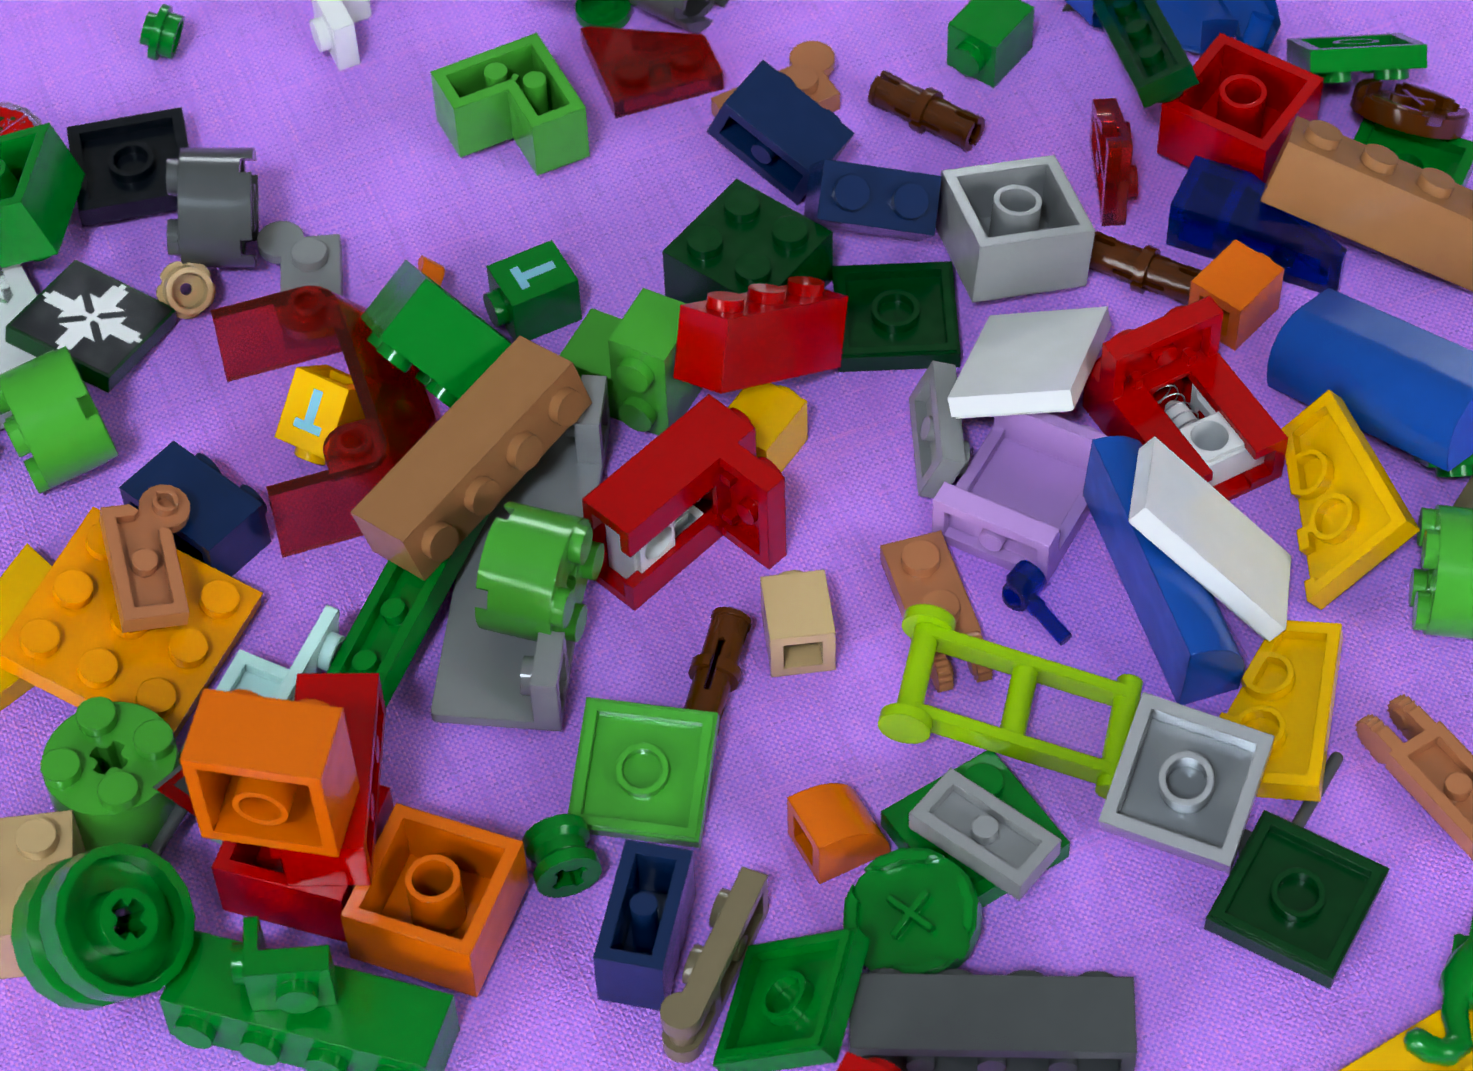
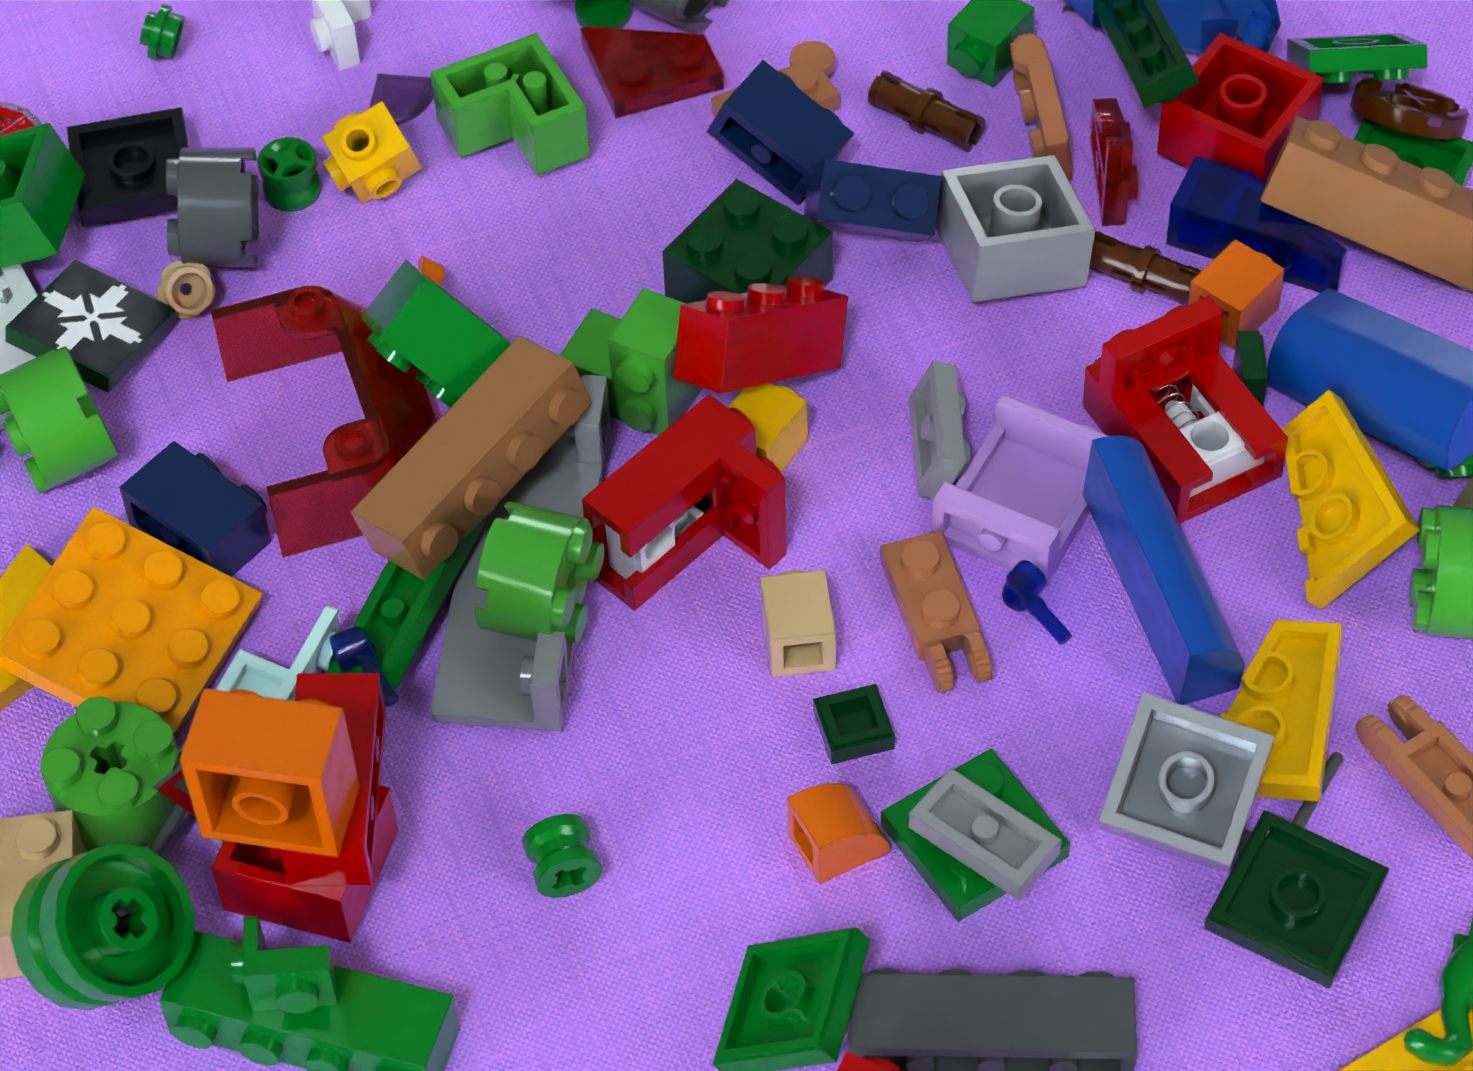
nougat hinge [99,484,190,633] -> none
light grey hinge [257,221,344,345] -> none
yellow brick [275,365,378,465] -> none
orange brick [340,803,529,997] -> none
green brick [483,240,582,341] -> none
bright green tile [568,697,720,848] -> none
dark blue brick [593,839,696,1011] -> none
dark tan plate [660,866,769,1063] -> none
reddish brown pin [684,607,752,736] -> none
dark green tile [832,261,960,372] -> none
green tile [843,848,982,974] -> none
lime piece [878,604,1143,799] -> none
white tile [948,306,1111,419] -> none
white tile [1129,436,1291,642] -> none
none -> green wheel [257,137,322,212]
none -> yellow brick [322,101,423,204]
none -> clear blue hand [330,626,399,707]
none -> clear purple tile [369,73,434,126]
none -> dark green tile [813,684,895,765]
none -> nougat hinge [1010,33,1073,182]
none -> dark green tile [1232,330,1268,407]

